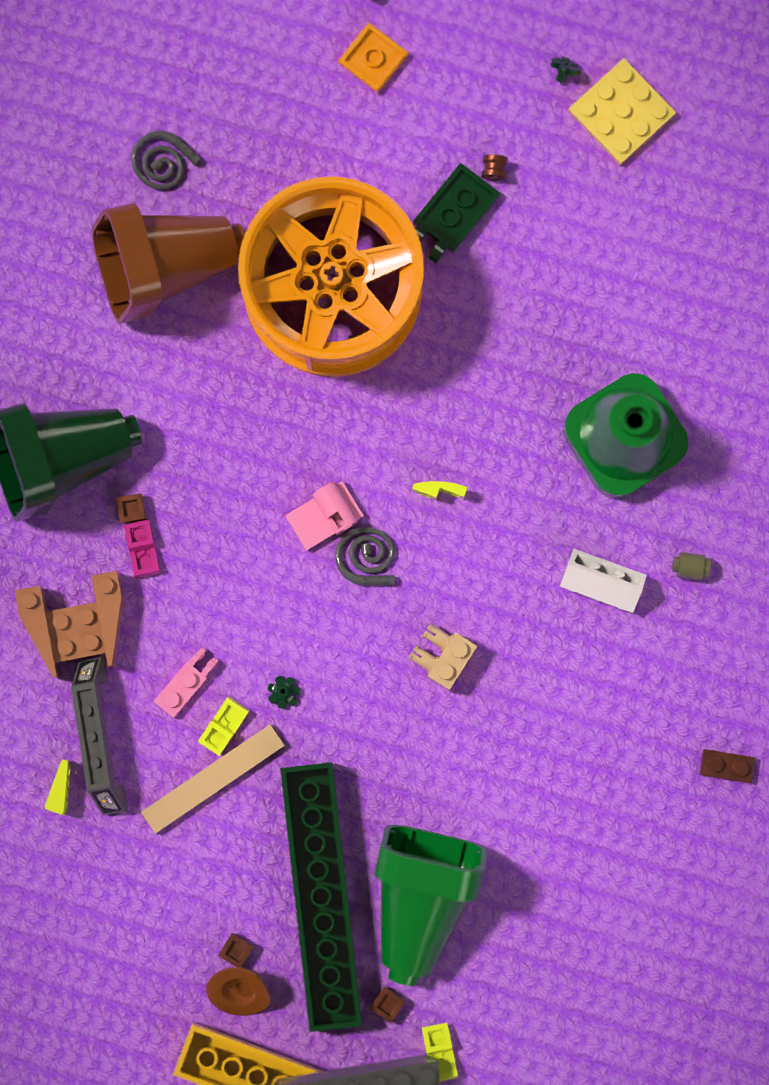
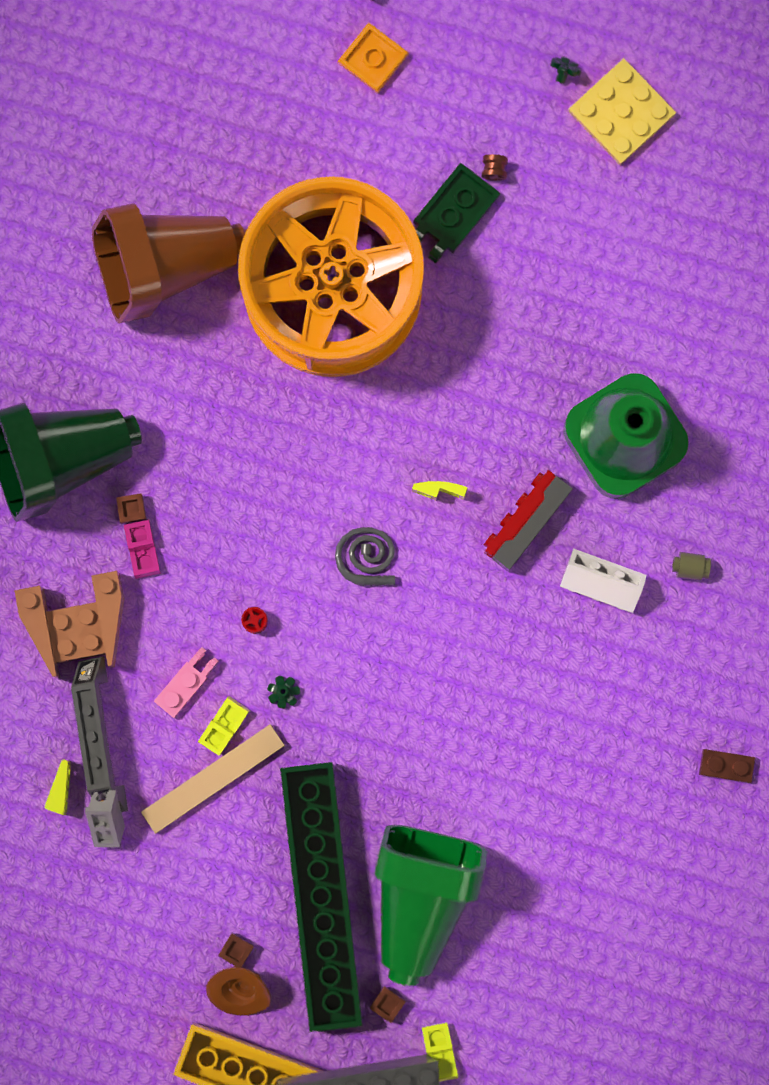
dark grey piece [131,130,202,190] -> none
bright pink piece [285,481,364,551] -> none
tan brick [408,623,477,691] -> none
none -> light grey hinge [85,790,125,847]
none -> red wheel [241,607,268,634]
none -> piece [483,470,573,572]

